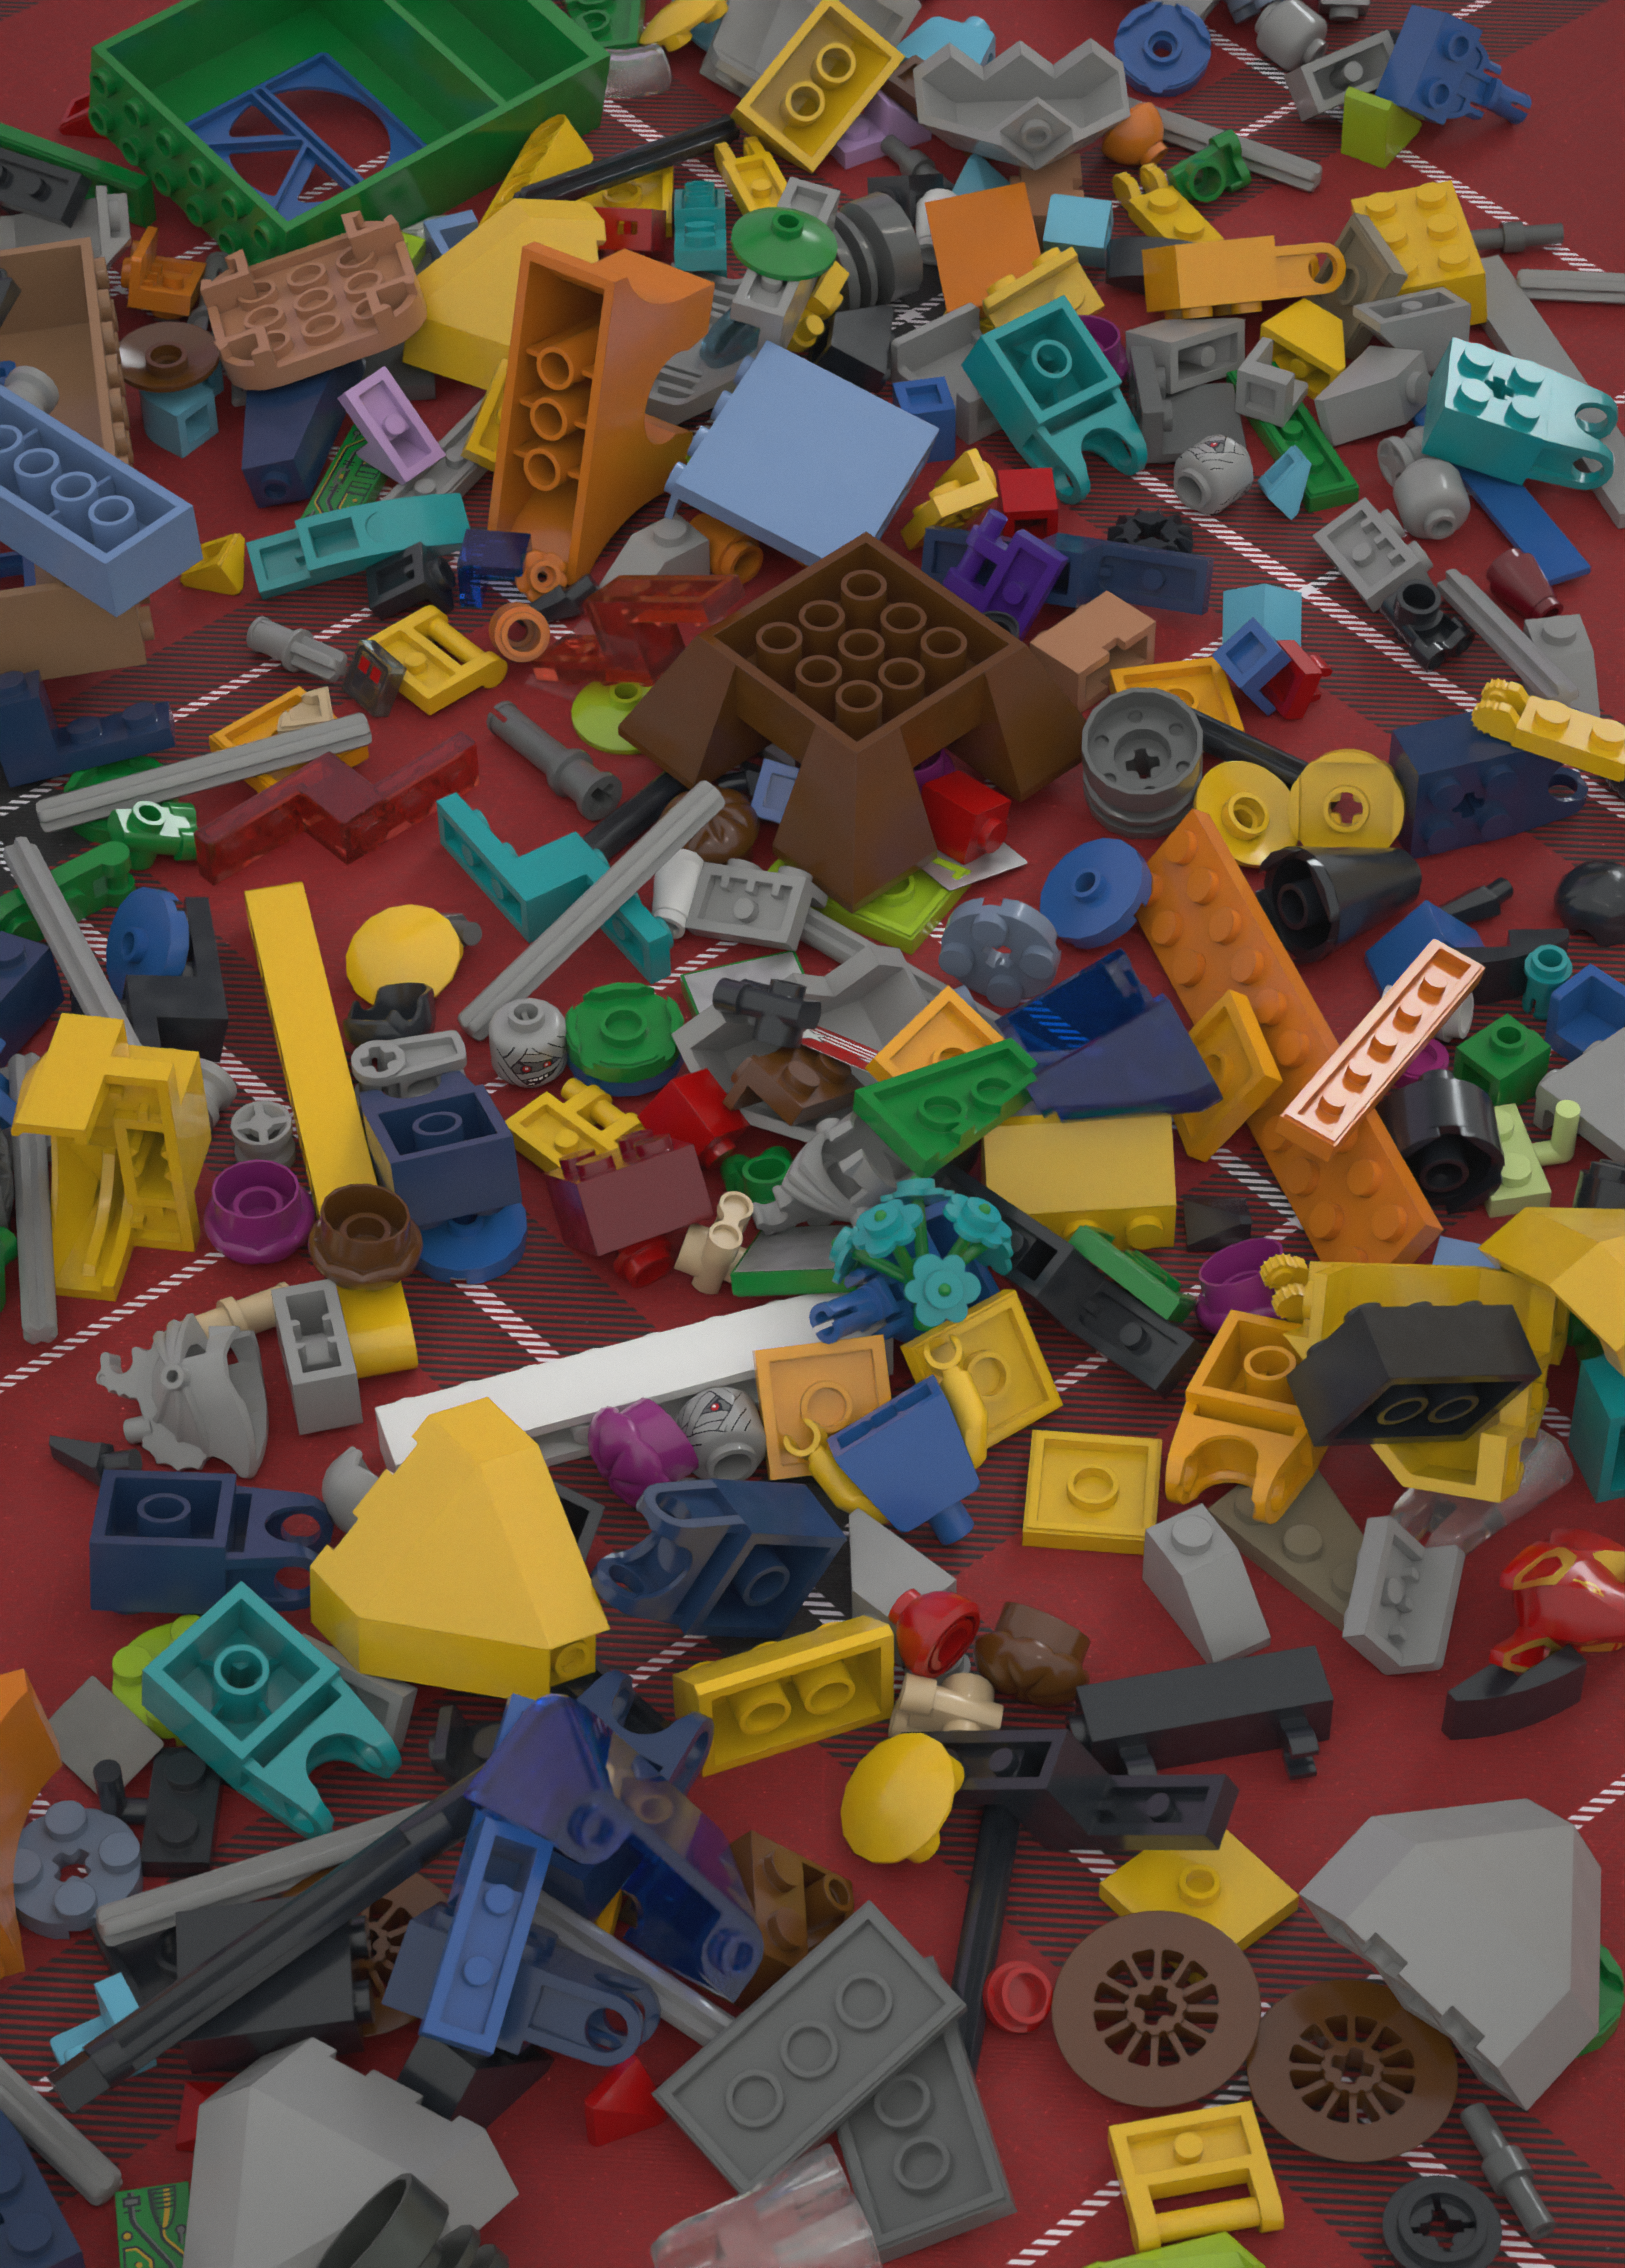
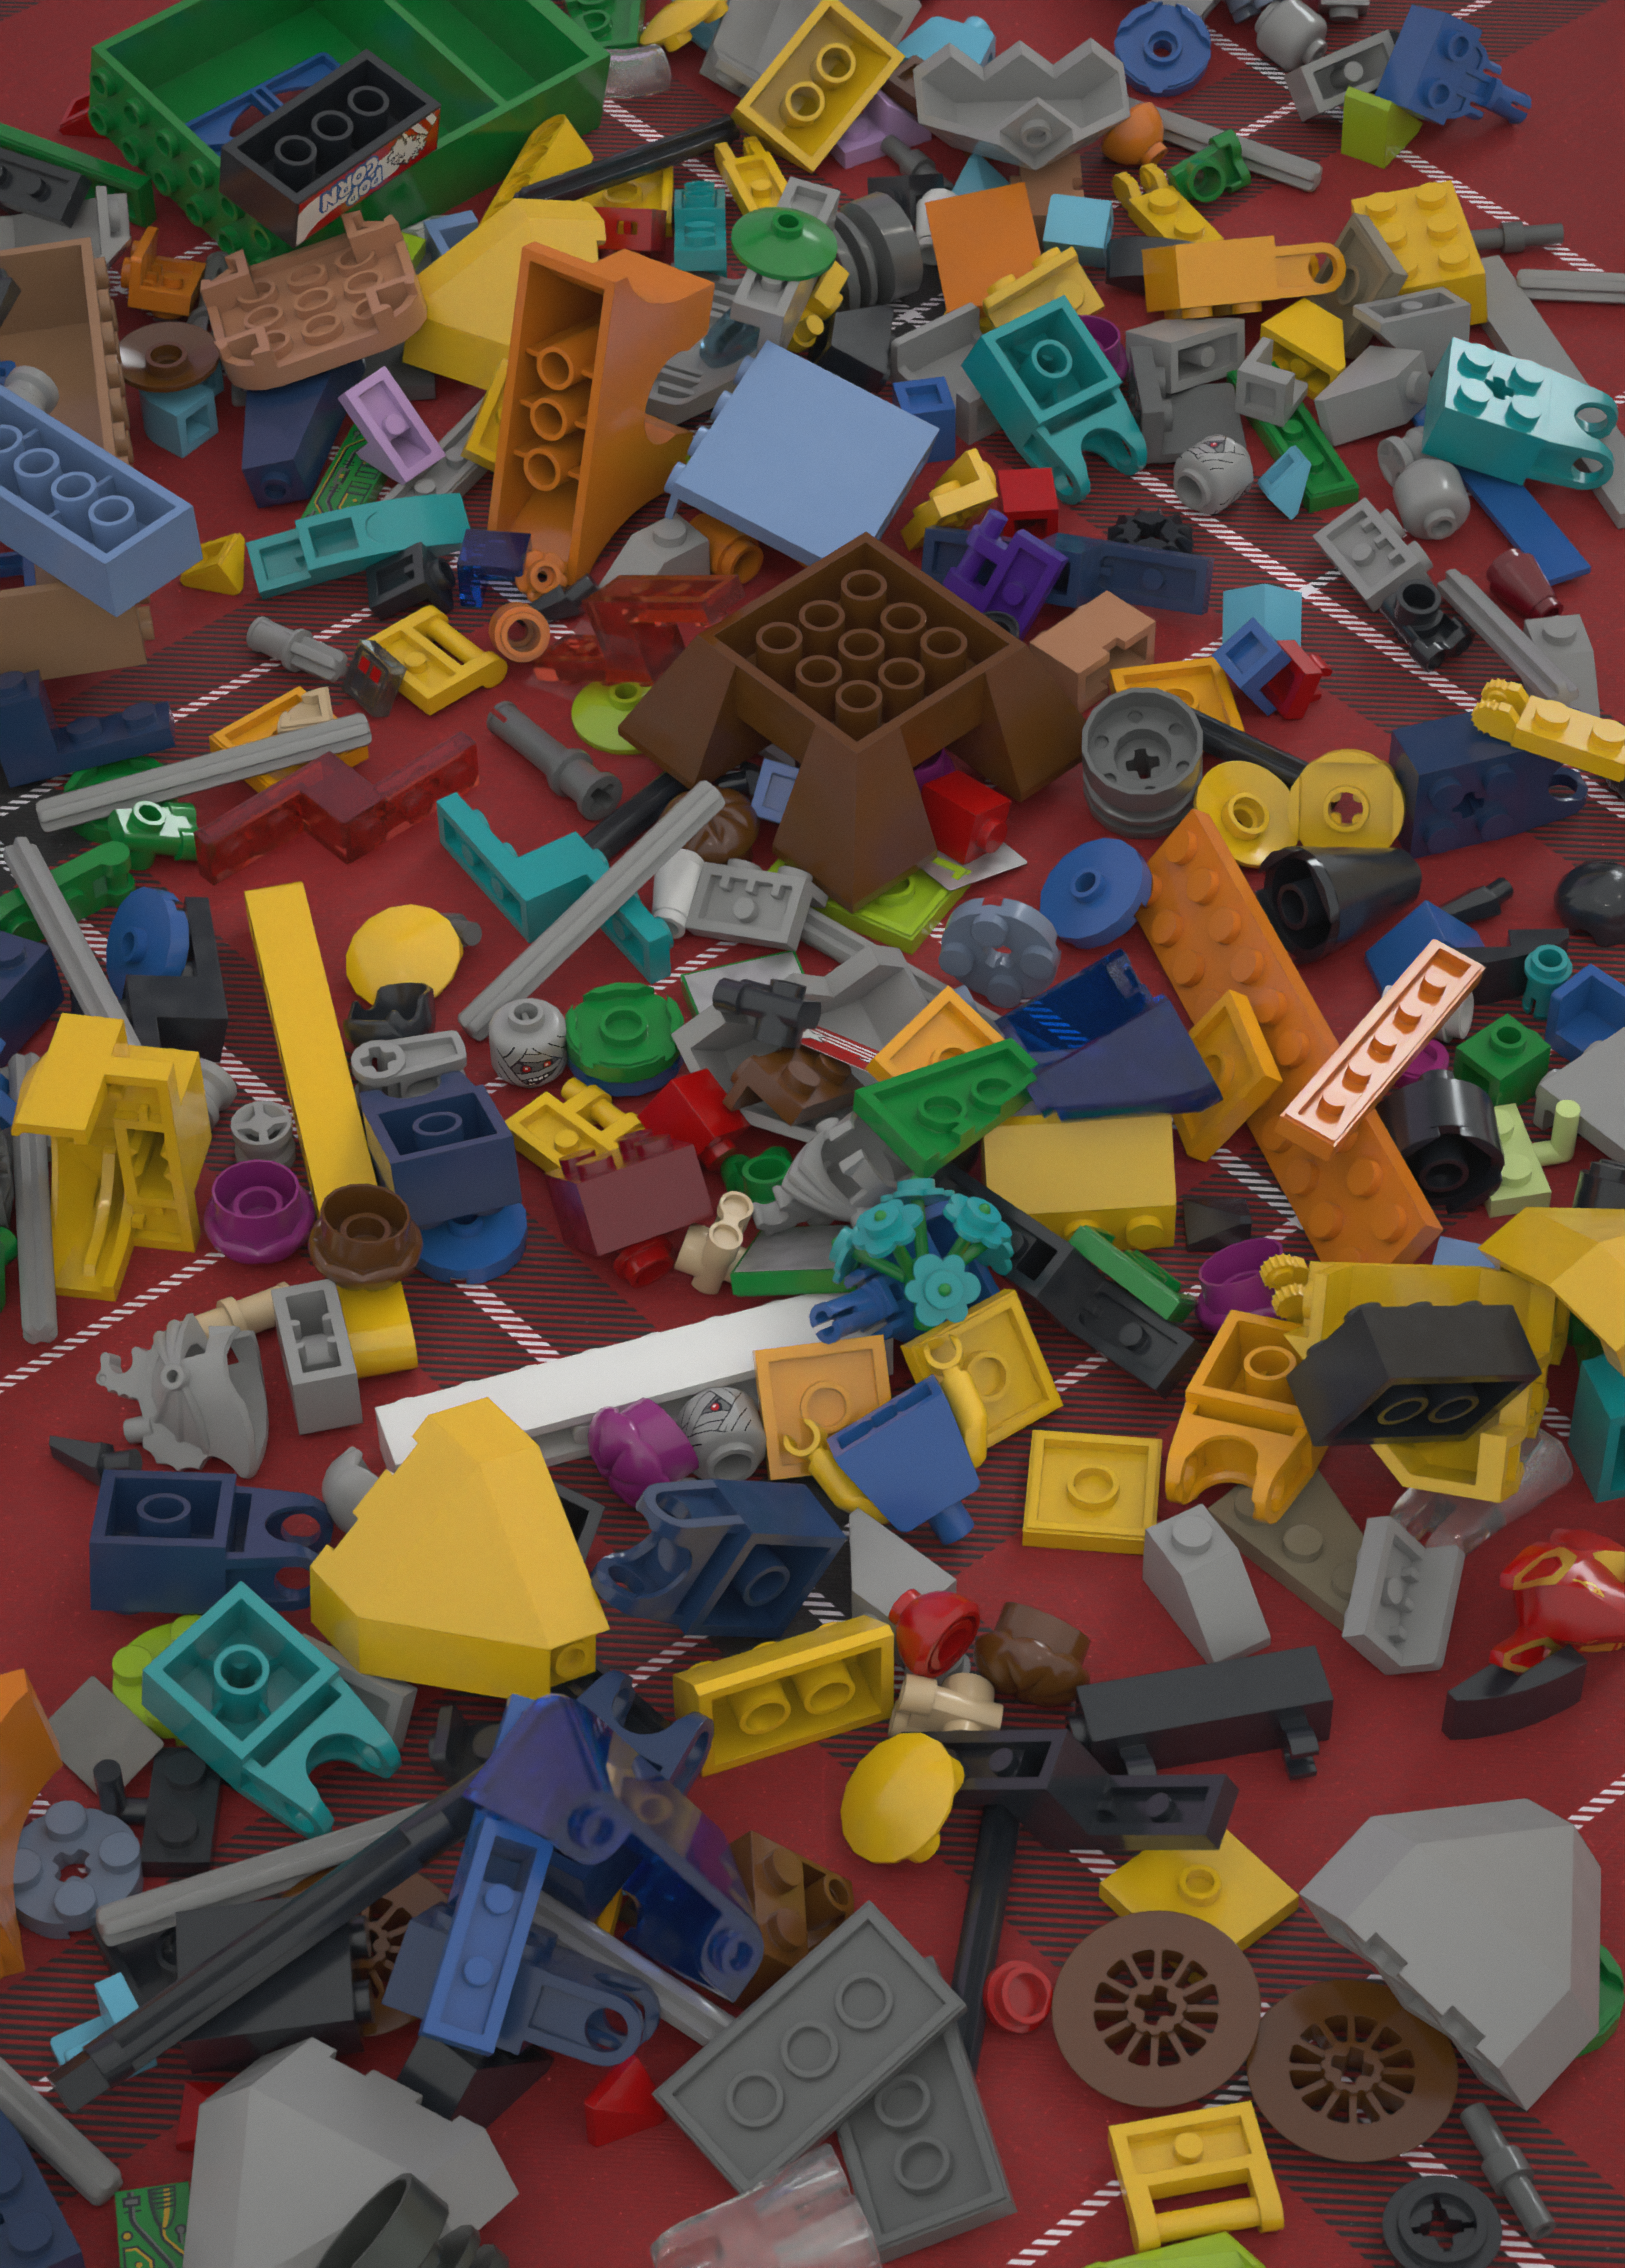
none -> black brick [219,49,442,249]

